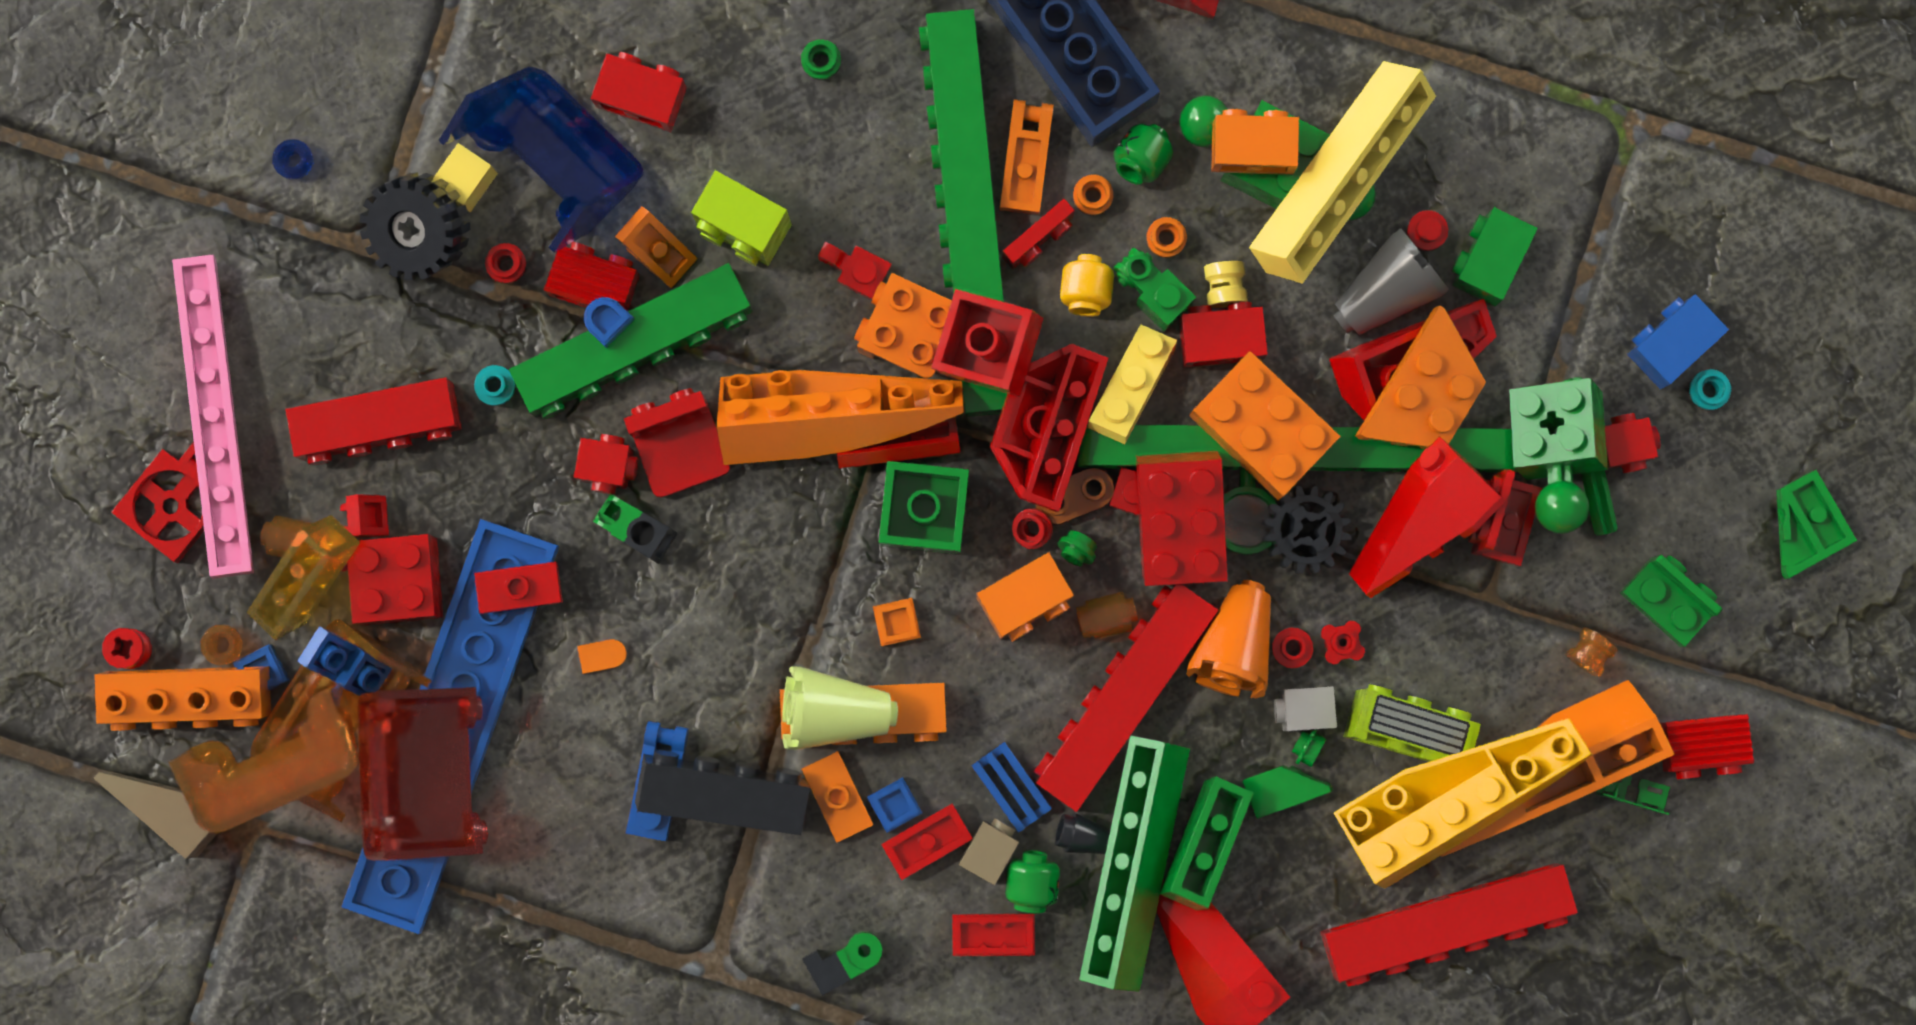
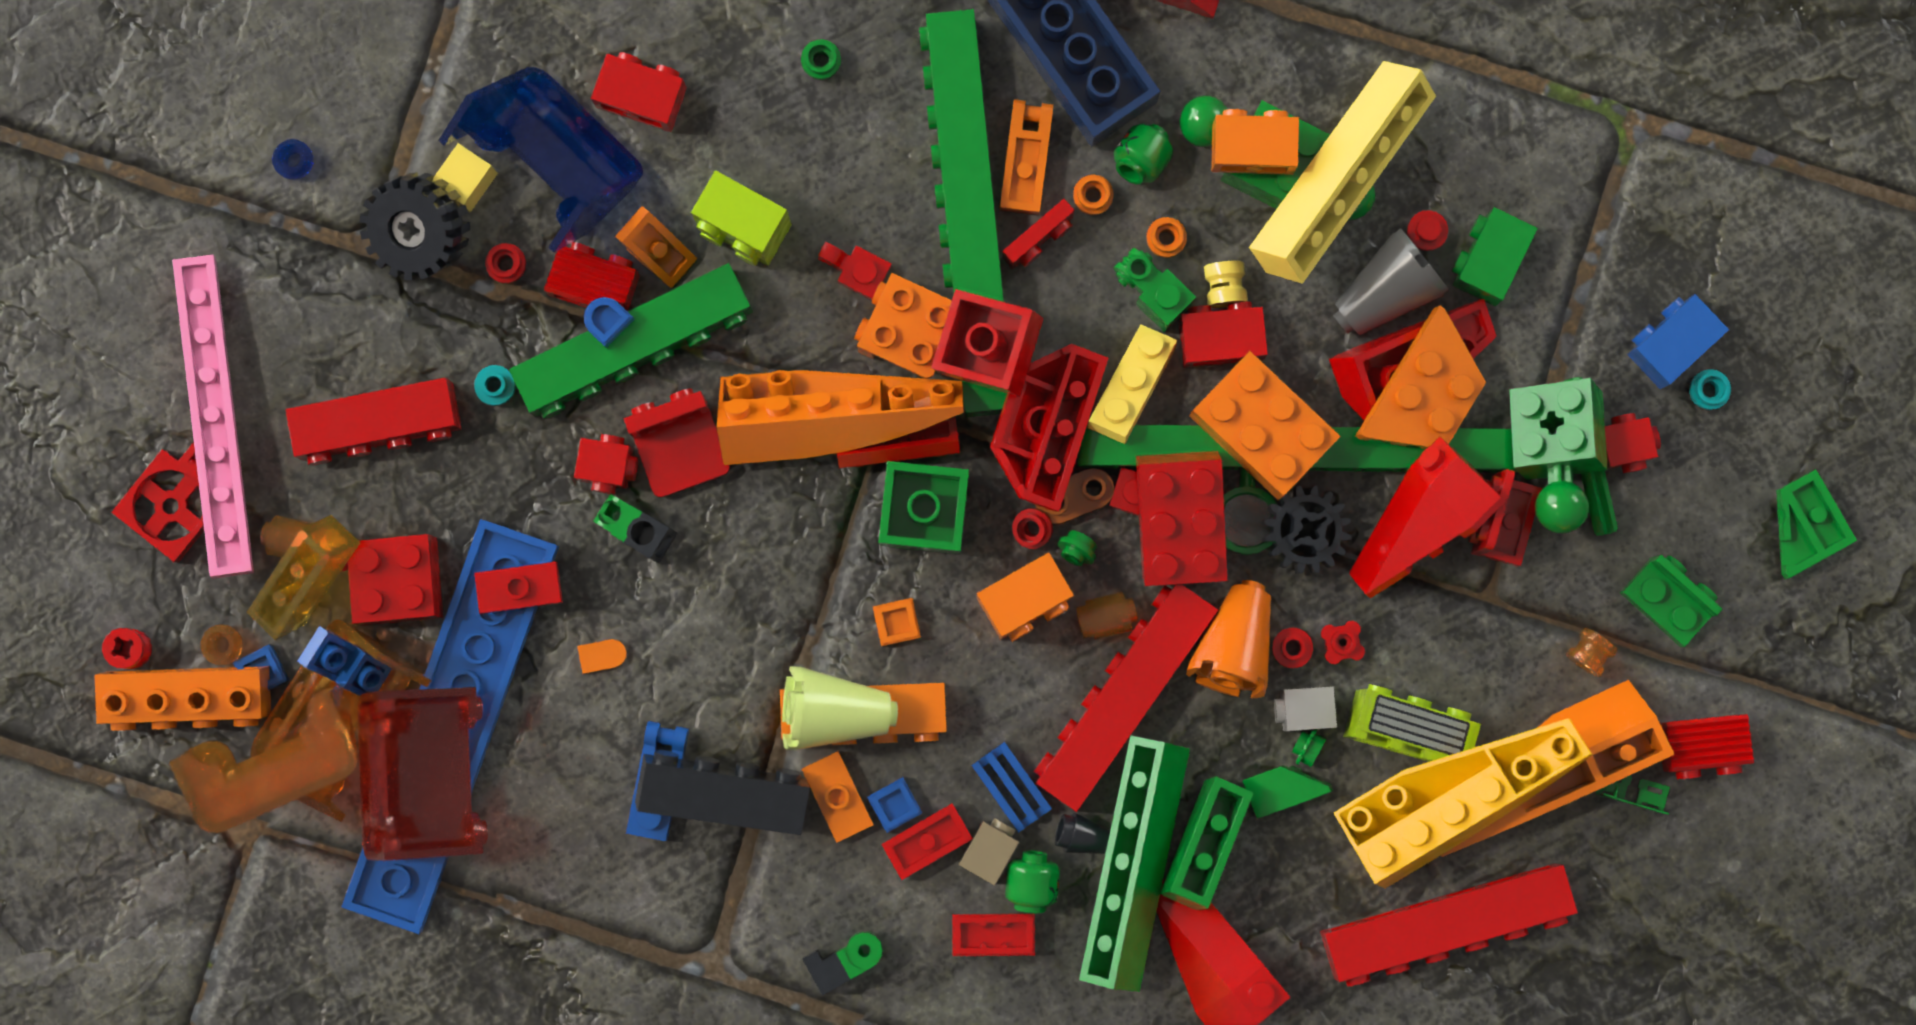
dark tan slope [94,772,229,859] -> none
red tile [340,494,389,537] -> none
yellow head [1060,254,1114,317] -> none

